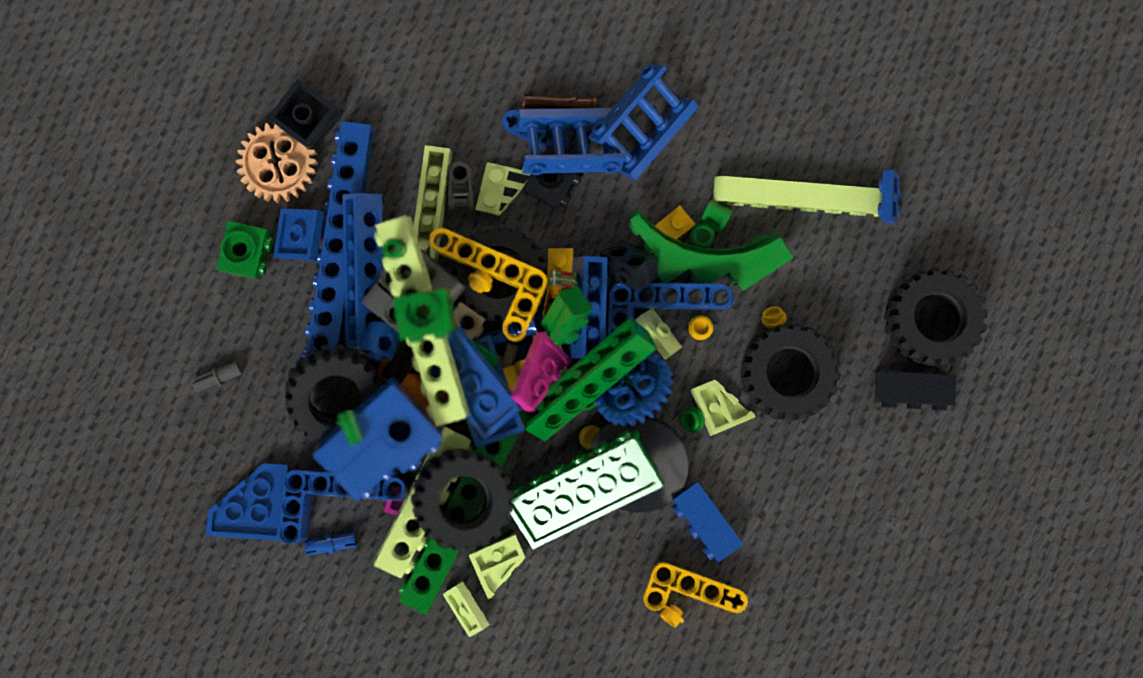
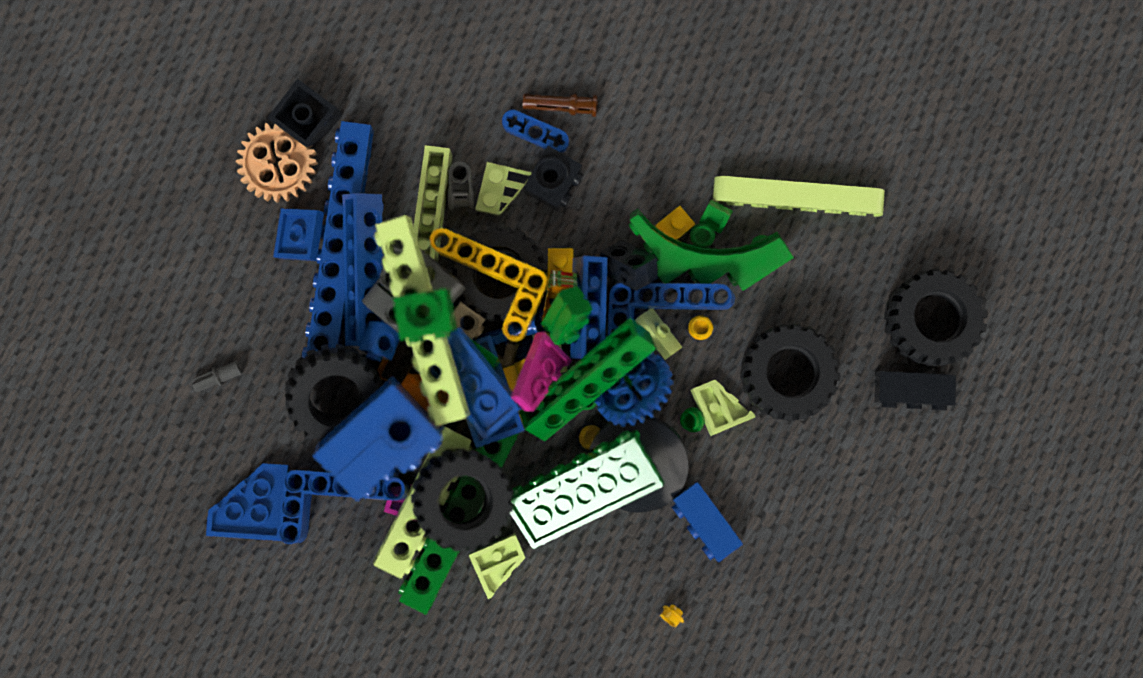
green brick [216,221,274,281] -> none
blue pin [304,531,358,556] -> none
green pin [337,410,365,446] -> none
green pin [382,238,407,259] -> none
yellowish green plate [443,582,490,637] -> none
yellow plate [468,270,493,293] -> none
blue fence [516,108,625,175] -> none
blue fence [588,63,699,180] -> none
yellow beam [643,562,748,613] -> none
yellow plate [761,307,787,328] -> none
blue hinge [878,170,902,224] -> none

